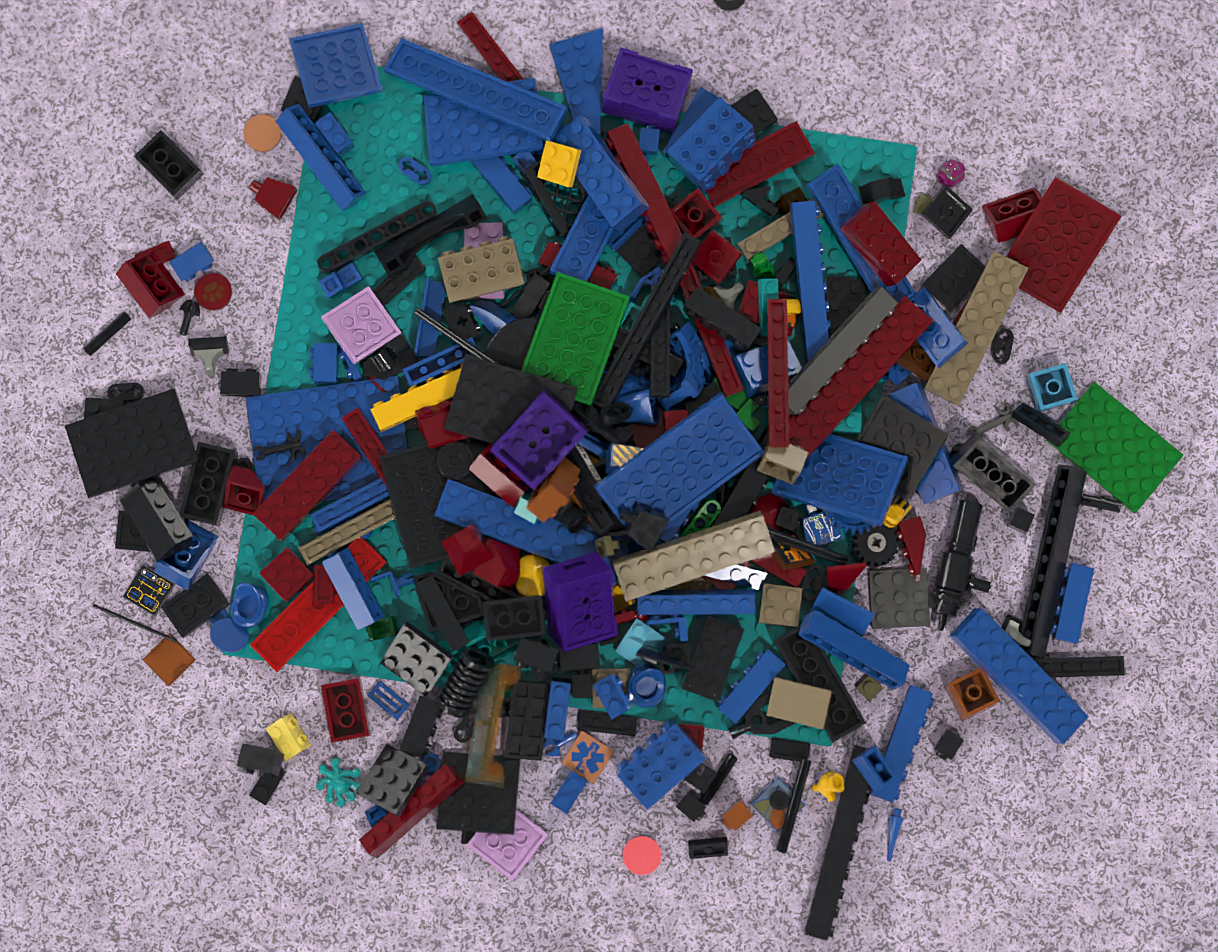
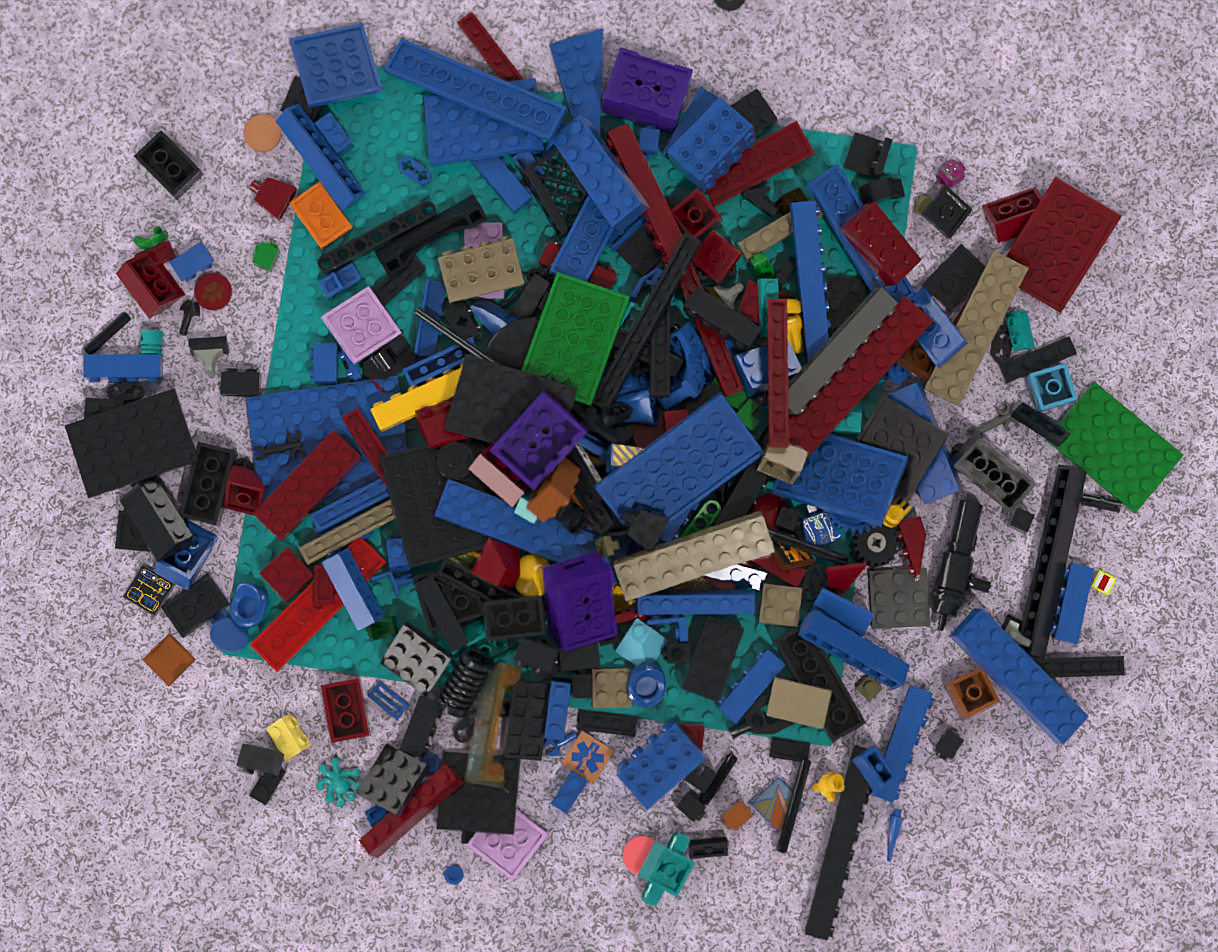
black piece [92,604,177,643] -> none
dark red slope [441,523,494,576] -> none
yellow plate [537,140,582,188] -> none
blue bracket [592,674,633,719] -> none
black panel [636,645,696,674] -> none
black tile [769,791,789,810] -> none
none -> blue brick [84,354,163,383]
none -> green piece [134,227,168,249]
none -> teal piece [140,330,164,355]
none -> green brick [252,241,281,272]
none -> orange tile [289,181,353,250]
none -> blue torso [387,536,412,574]
none -> blue tile [444,865,464,885]
none -> teal brick [637,832,695,906]
none -> yellow piece [787,314,805,354]
none -> black bracket [844,132,893,180]
none -> black plate [999,336,1077,384]
none -> teal bracket [1005,310,1035,352]
none -> tile [1091,570,1117,596]

